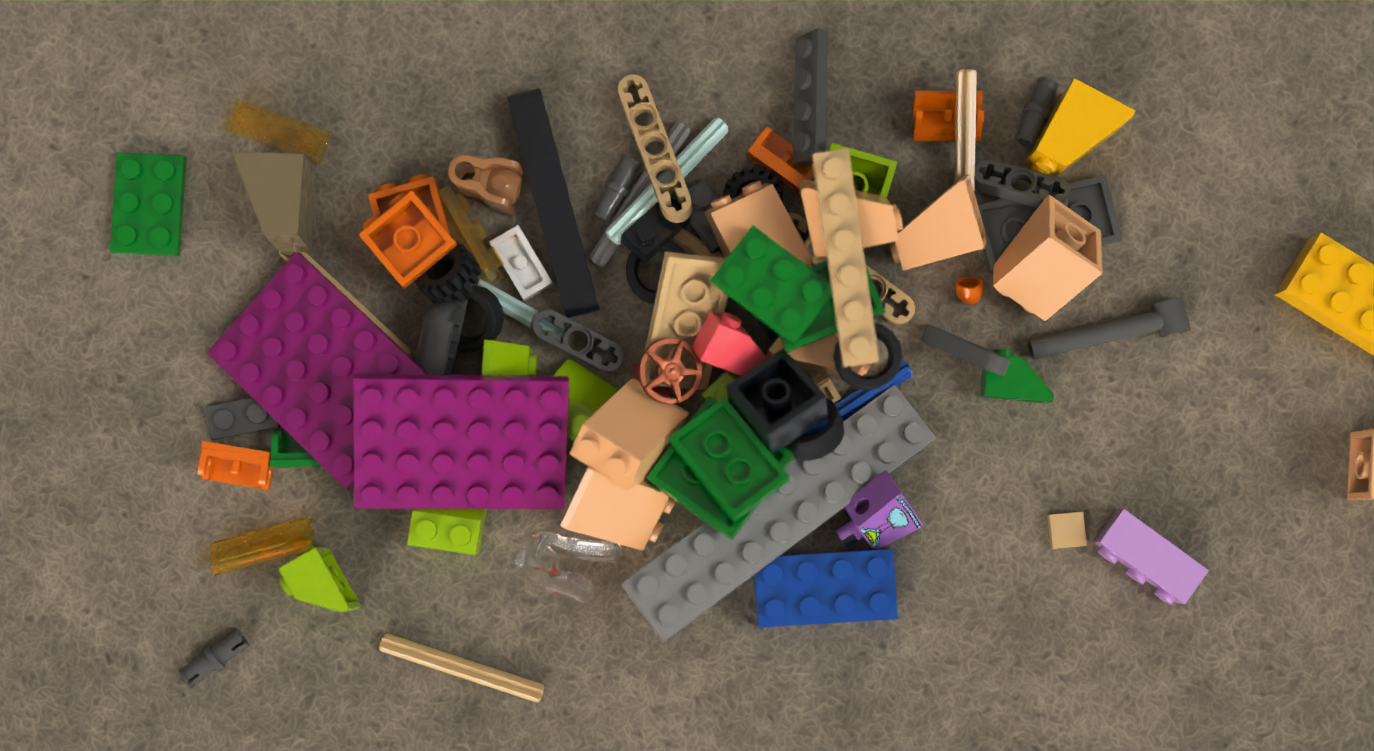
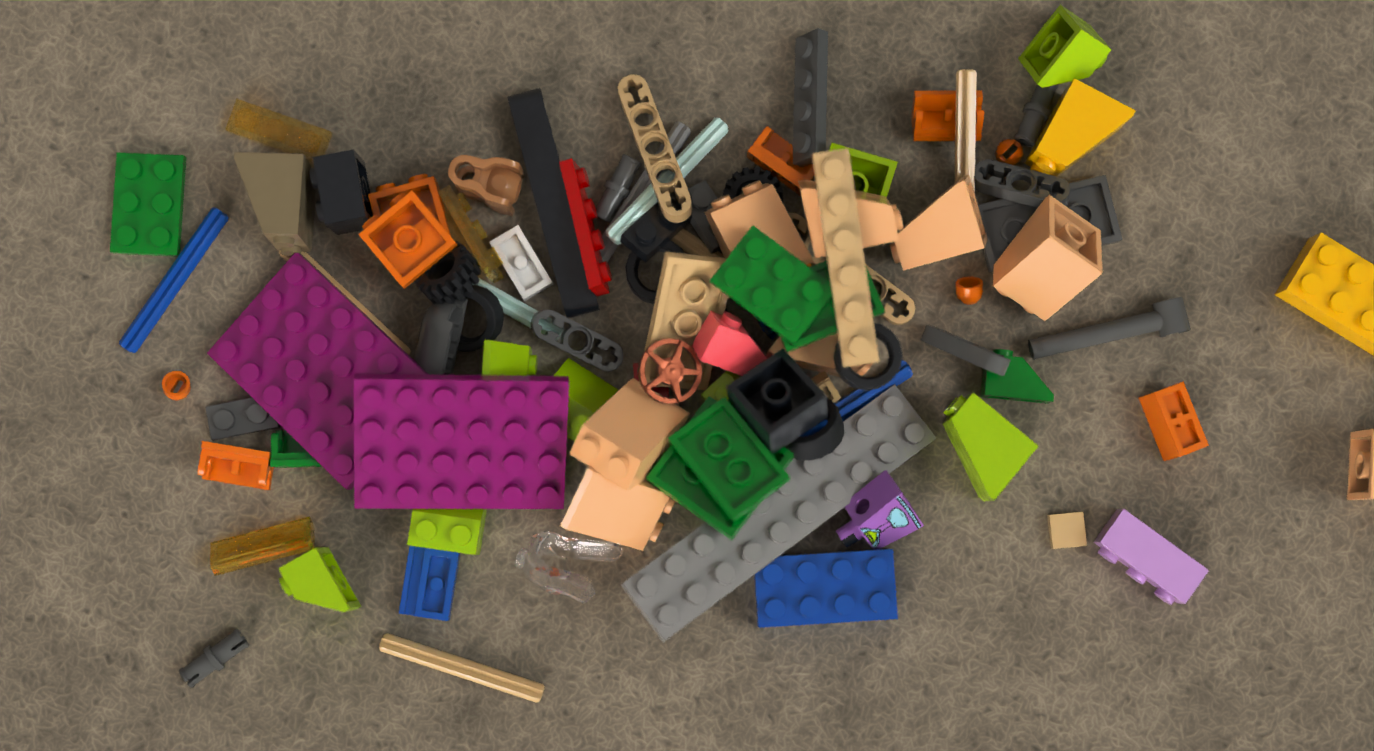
none -> blue axle [119,207,229,353]
none -> orange hinge [162,371,191,401]
none -> black brick [310,149,373,235]
none -> blue plate [399,546,460,621]
none -> red plate [559,158,612,297]
none -> lime slope [942,393,1039,502]
none -> orange hinge [995,139,1023,165]
none -> lime slope [1018,5,1112,88]
none -> orange hinge [1139,381,1209,461]

